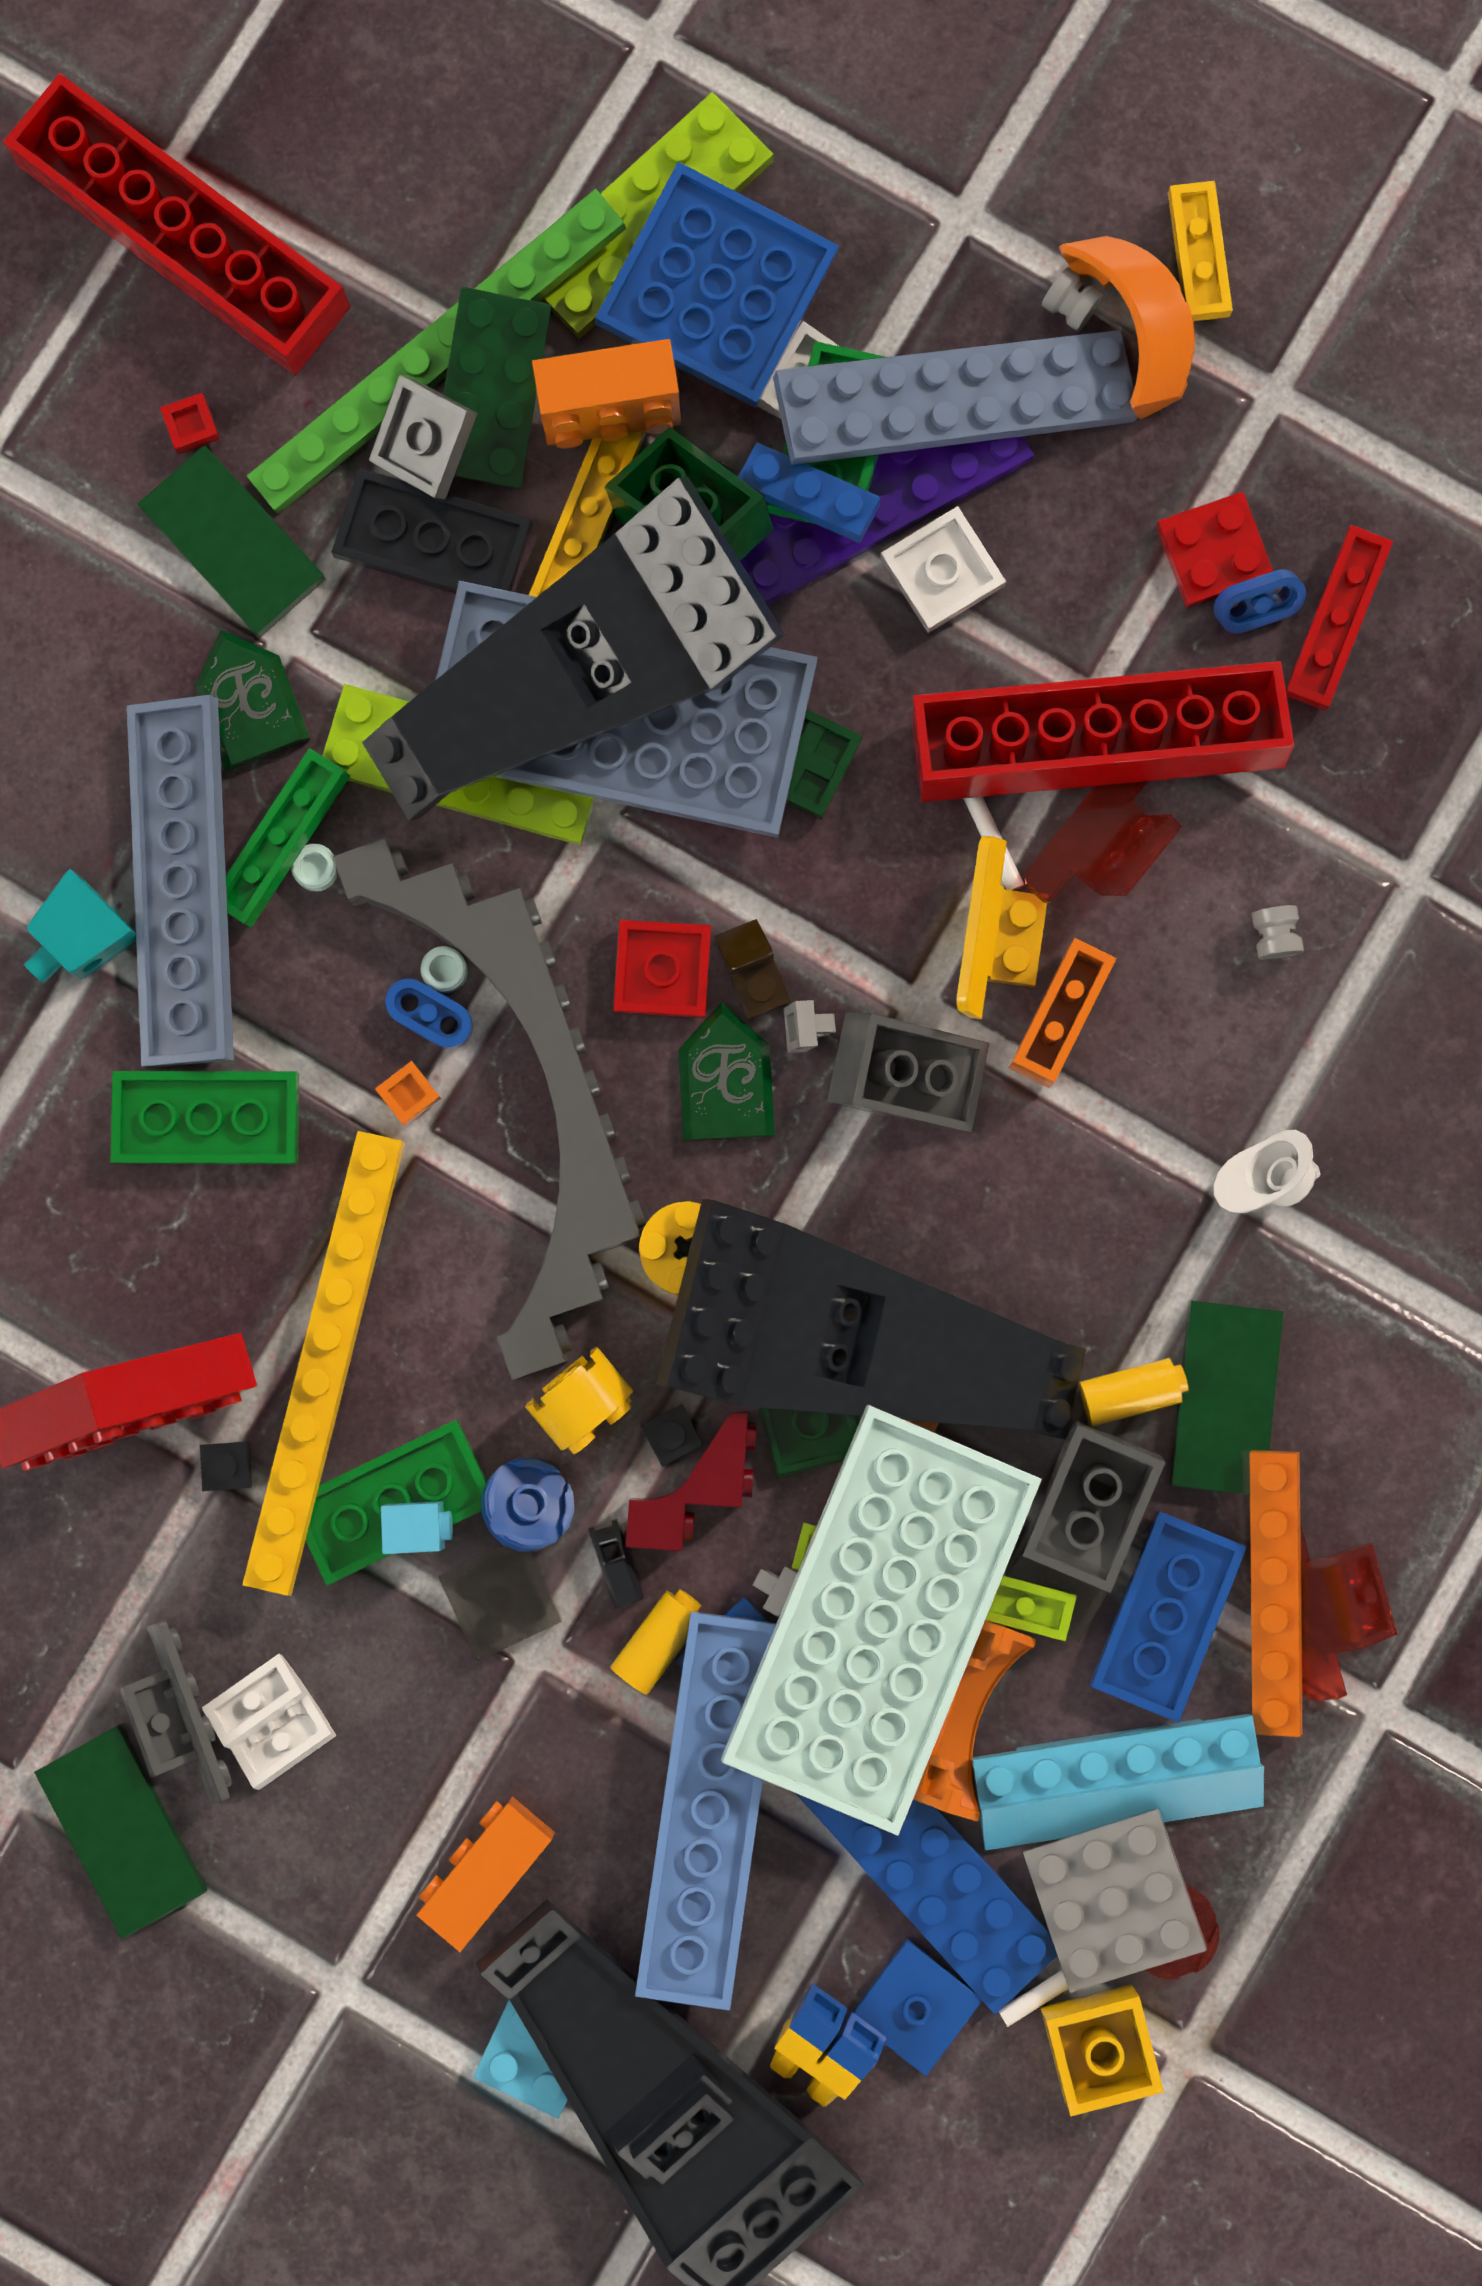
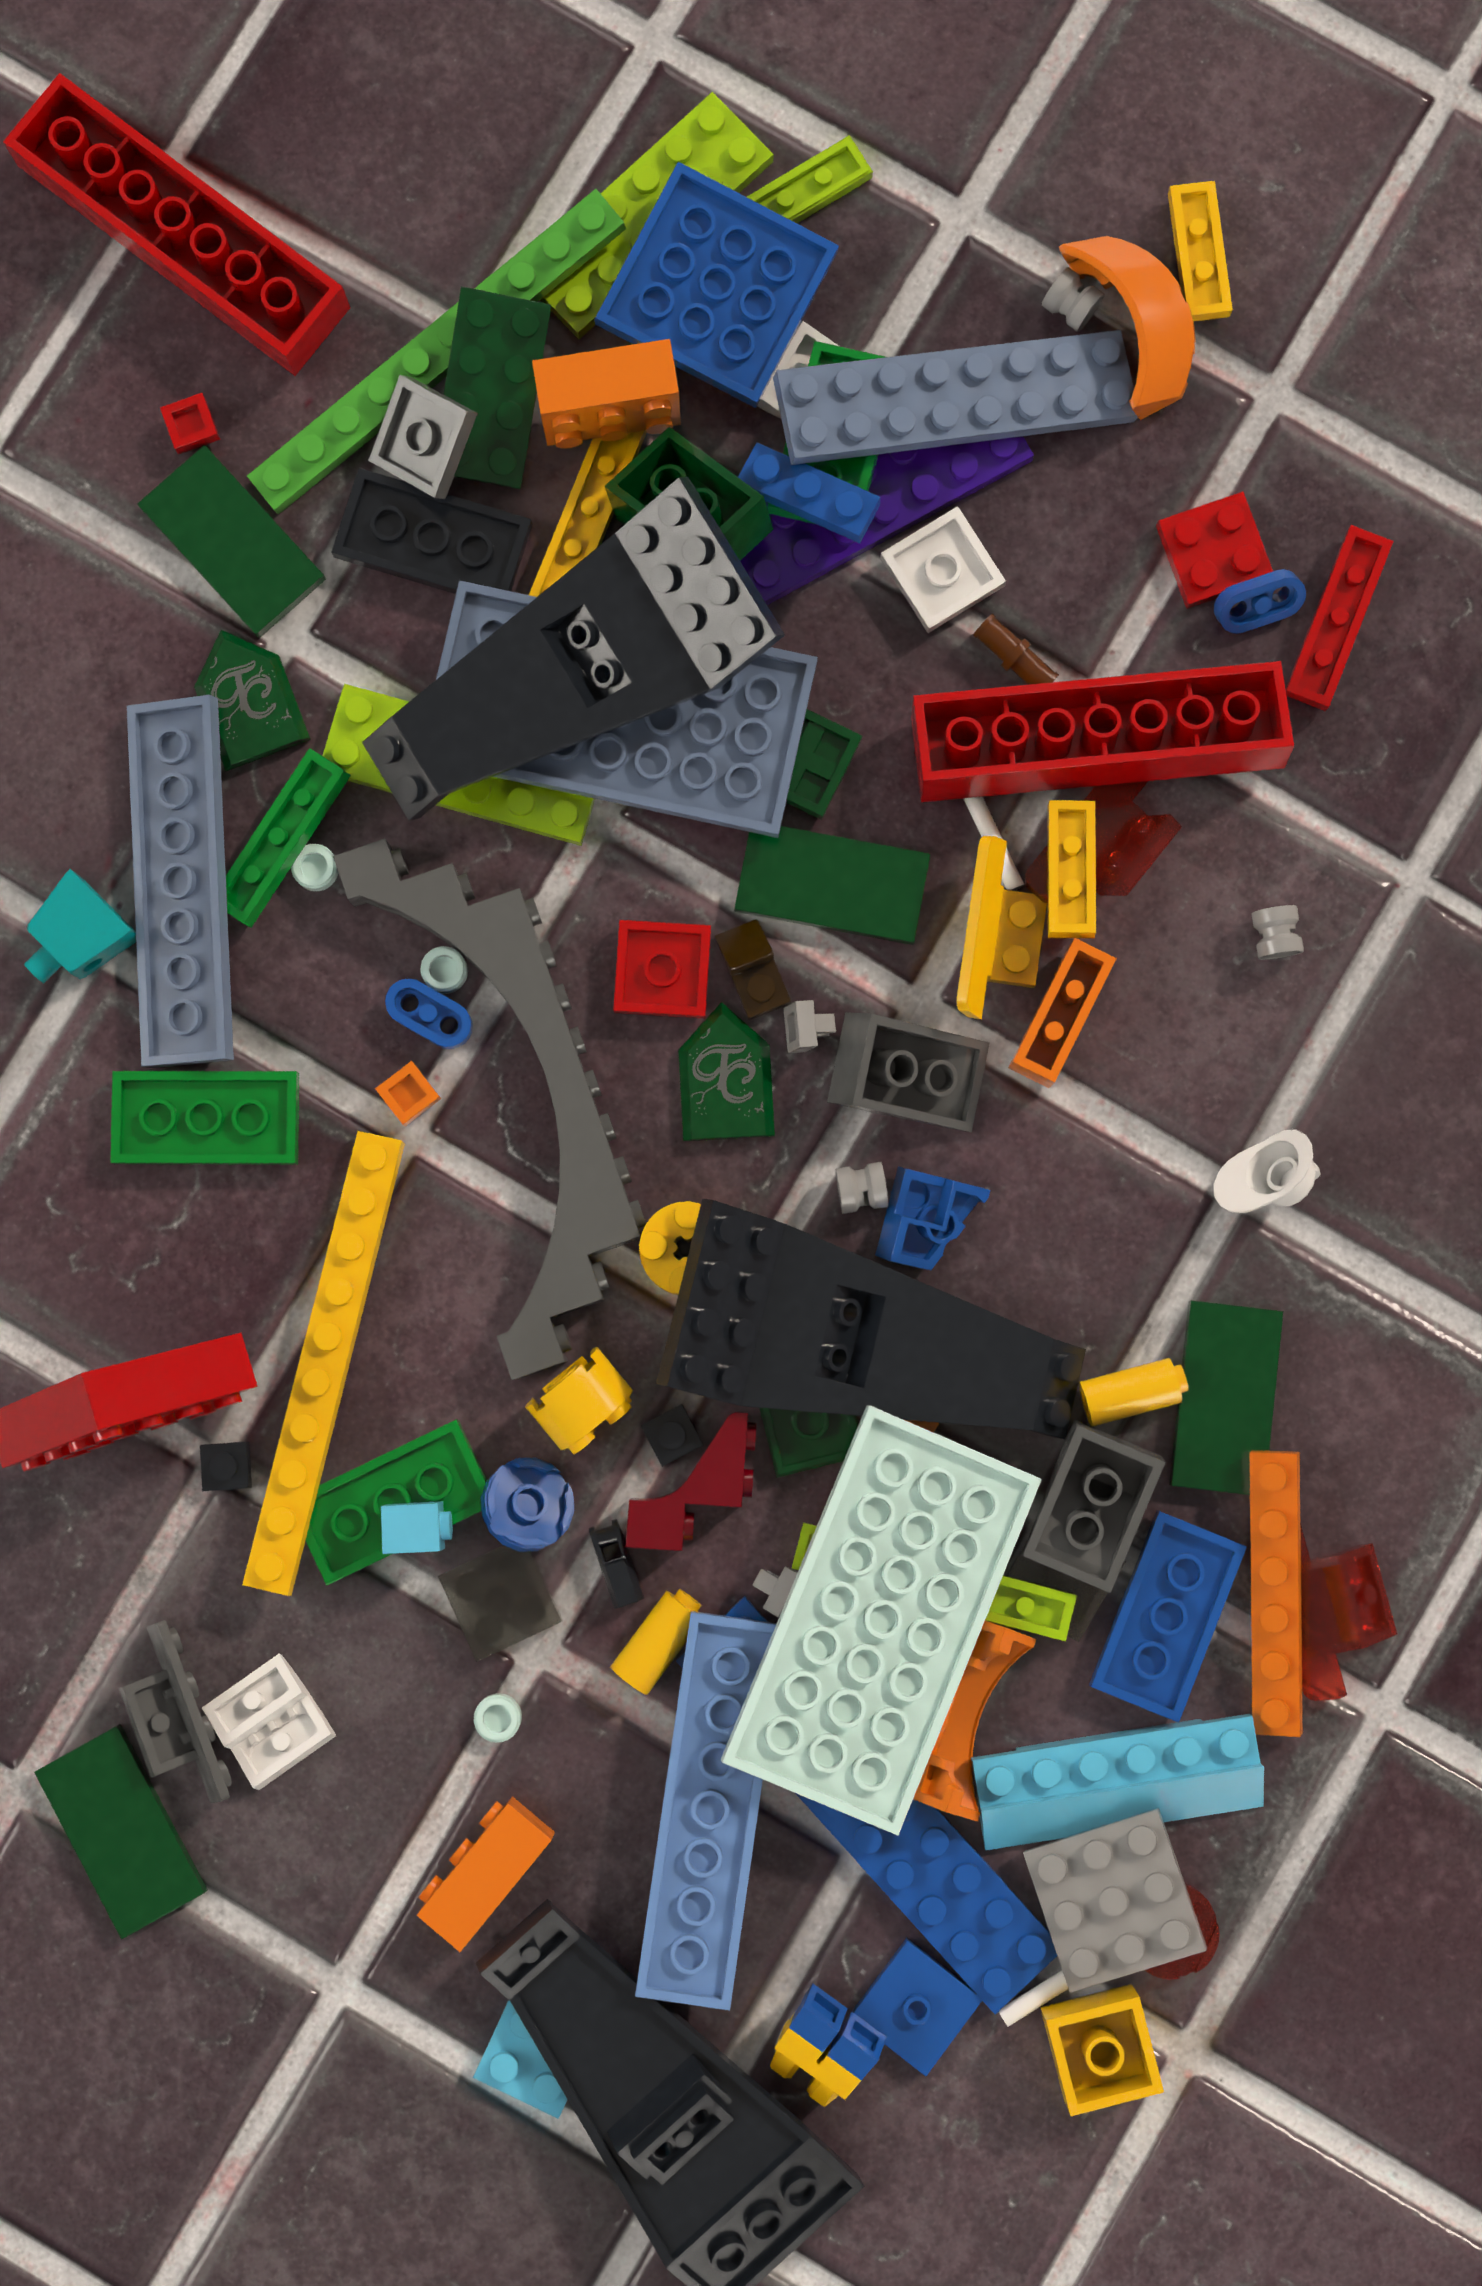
none -> light aqua tile [474,1693,522,1743]
none -> dark green tile [734,826,931,945]
none -> lime tile [747,135,873,223]
none -> light grey wheel [835,1162,888,1214]
none -> blue slope [875,1166,990,1271]
none -> reddish brown pin [973,613,1059,685]
none -> yellow plate [1048,800,1096,938]

